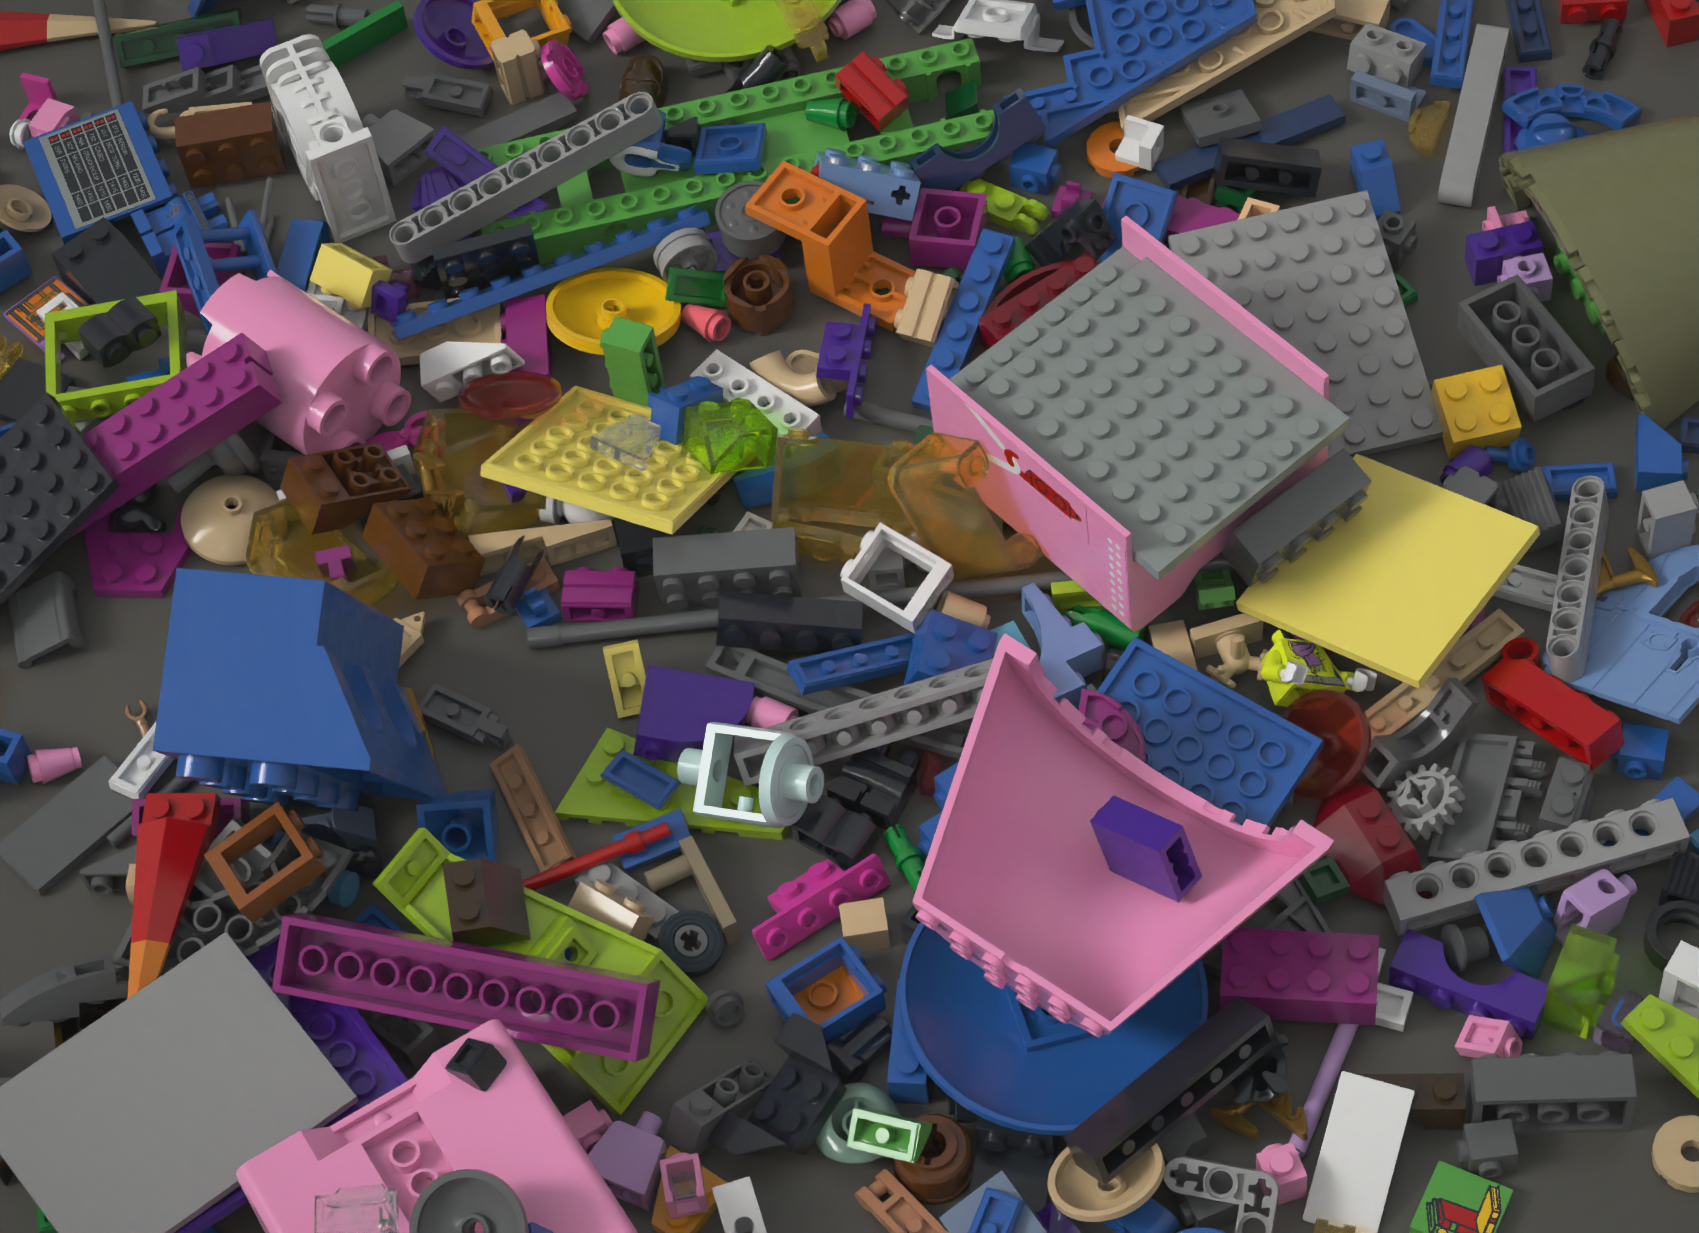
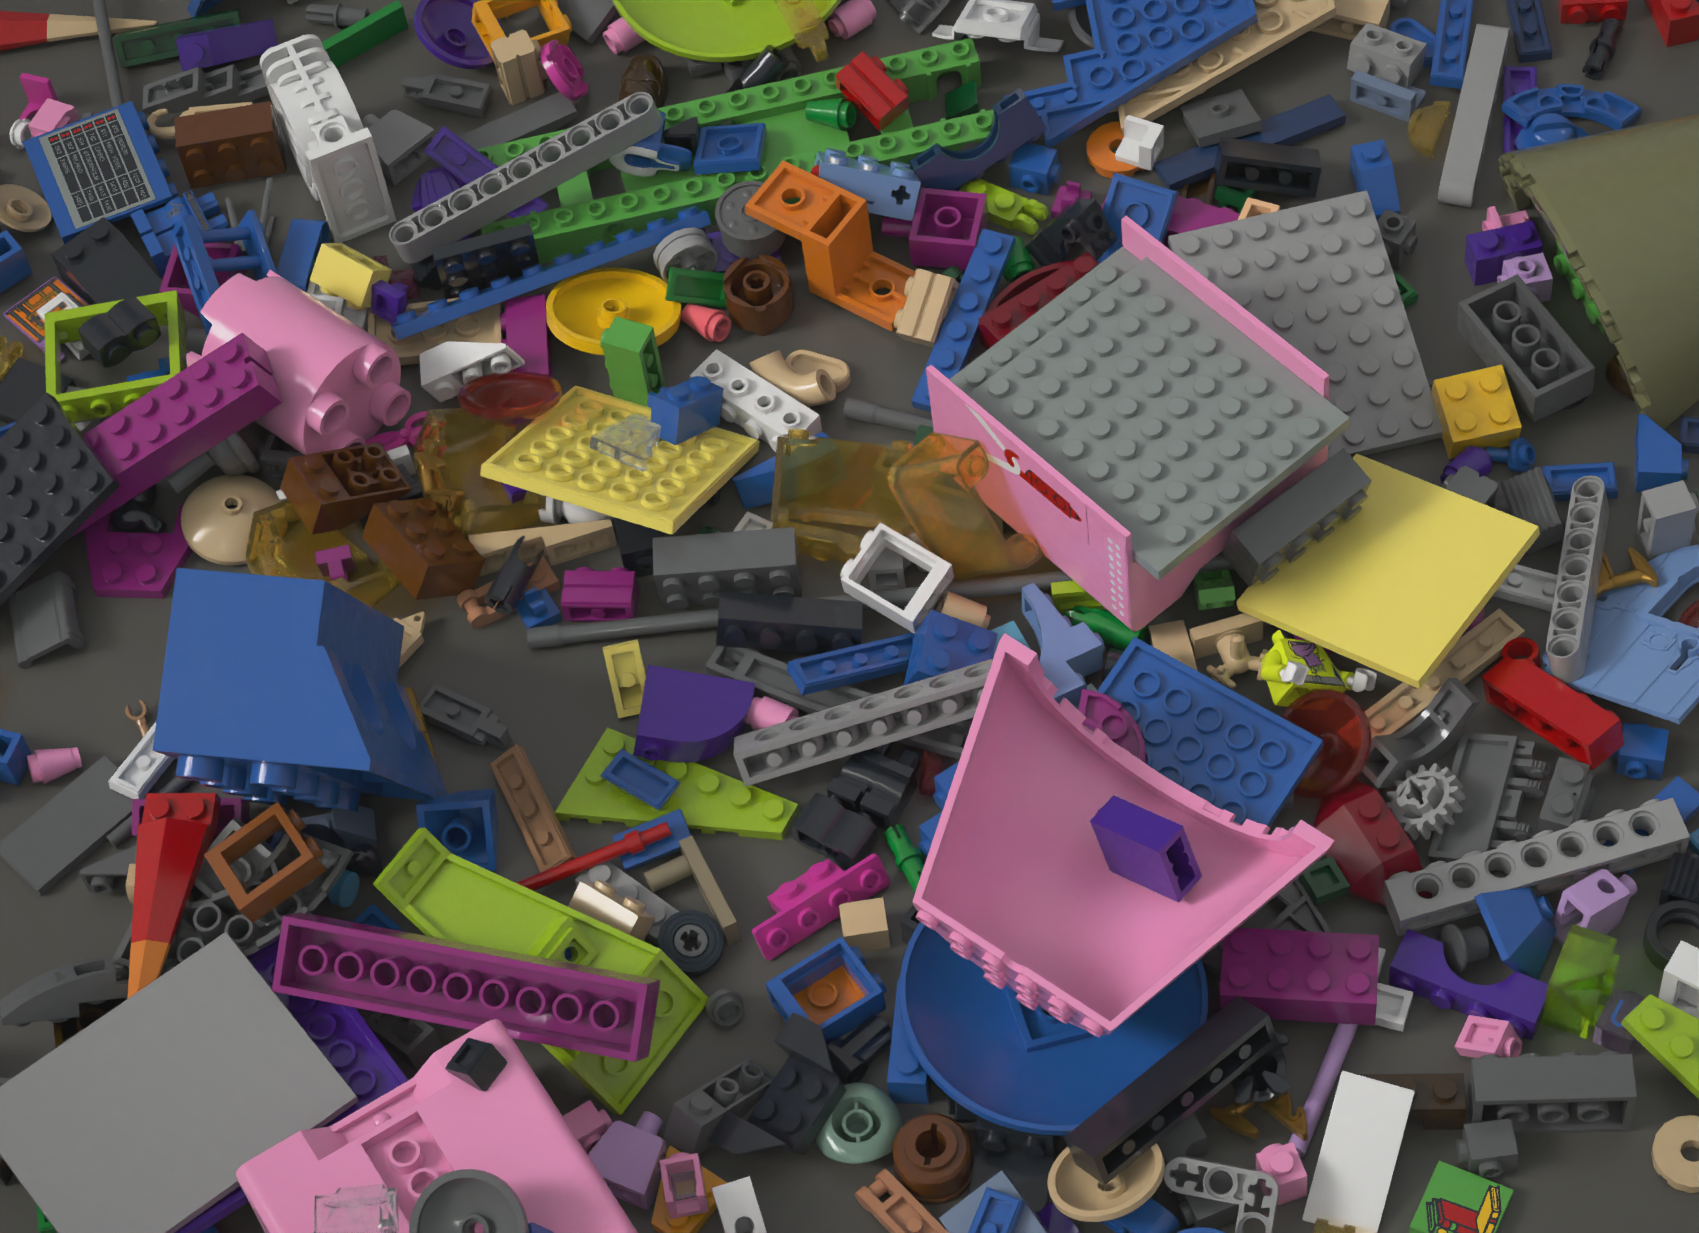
dark brown slope [442,858,531,947] -> none
light aqua piece [677,722,824,828] -> none
clear neon green slope [683,398,778,474] -> none
dark purple bracket [817,304,877,418] -> none
bright green slope [847,1108,933,1163] -> none

